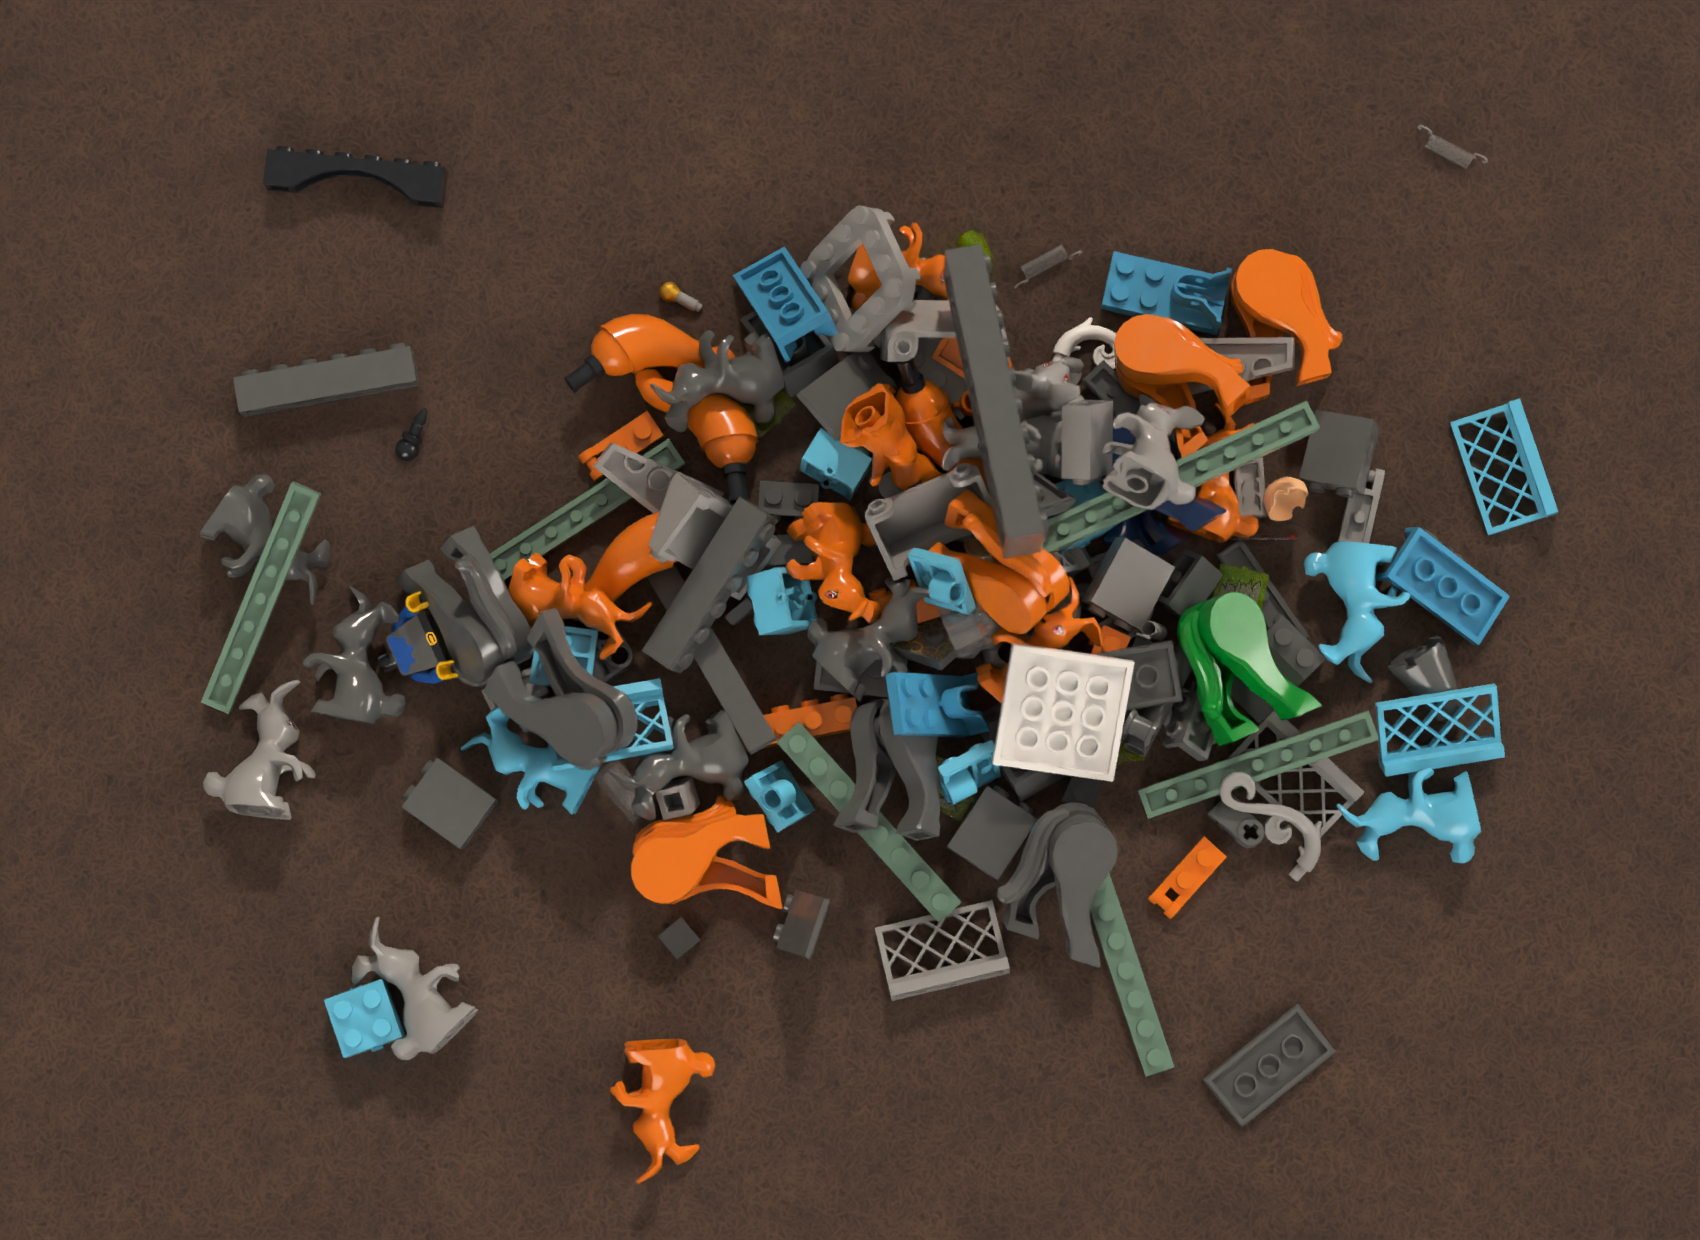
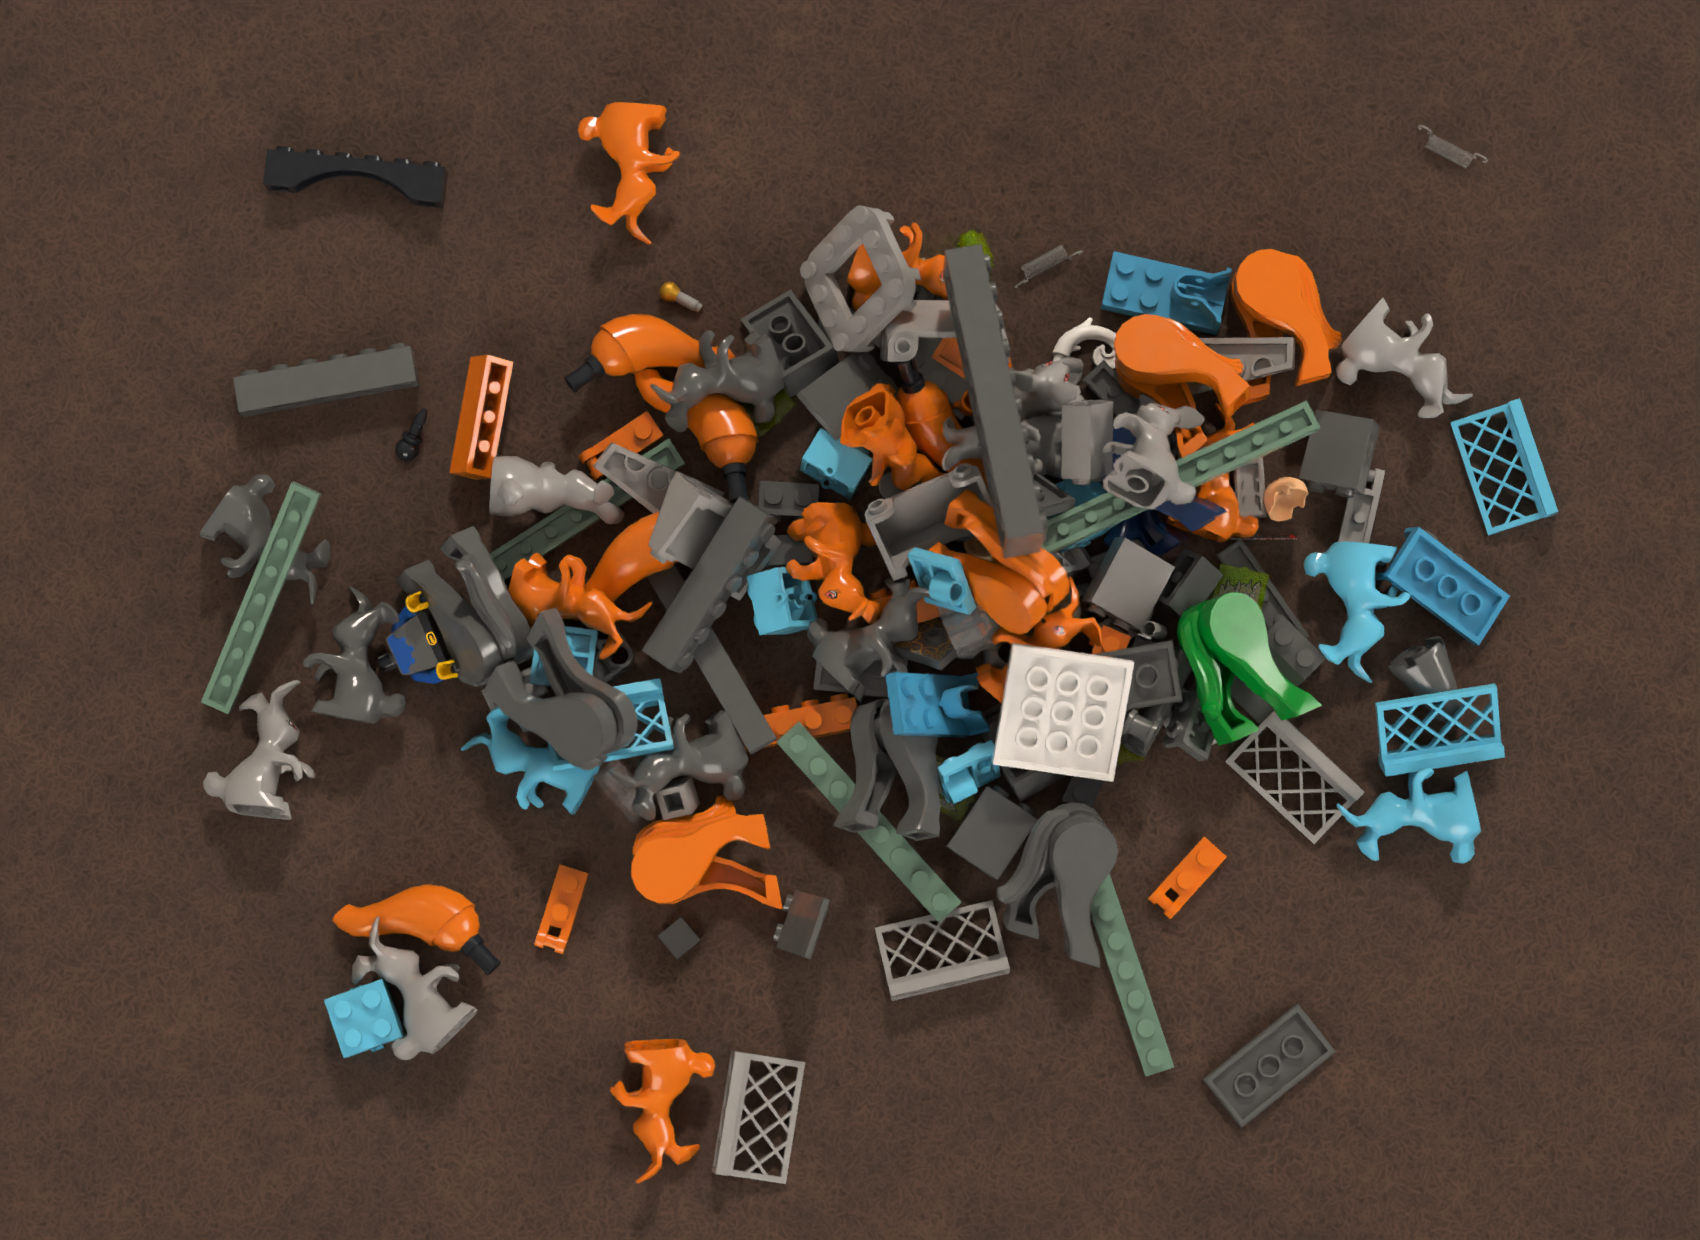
dark grey brick [402,758,499,850] -> none
dark grey tile [725,597,754,628] -> none
dark azure plate [733,246,838,362] -> none
medium azure plate [744,760,815,833] -> none
sand green plate [1138,710,1379,819] -> none
dark grey piece [1207,793,1264,848] -> none
light grey plant [1220,772,1322,882] -> none
none -> orange animal [332,884,501,976]
none -> orange brick [449,355,513,480]
none -> light grey animal [489,456,625,524]
none -> orange plate [534,865,589,955]
none -> orange animal [578,102,680,245]
none -> light grey fence [711,1050,805,1184]
none -> light grey animal [1336,297,1473,418]

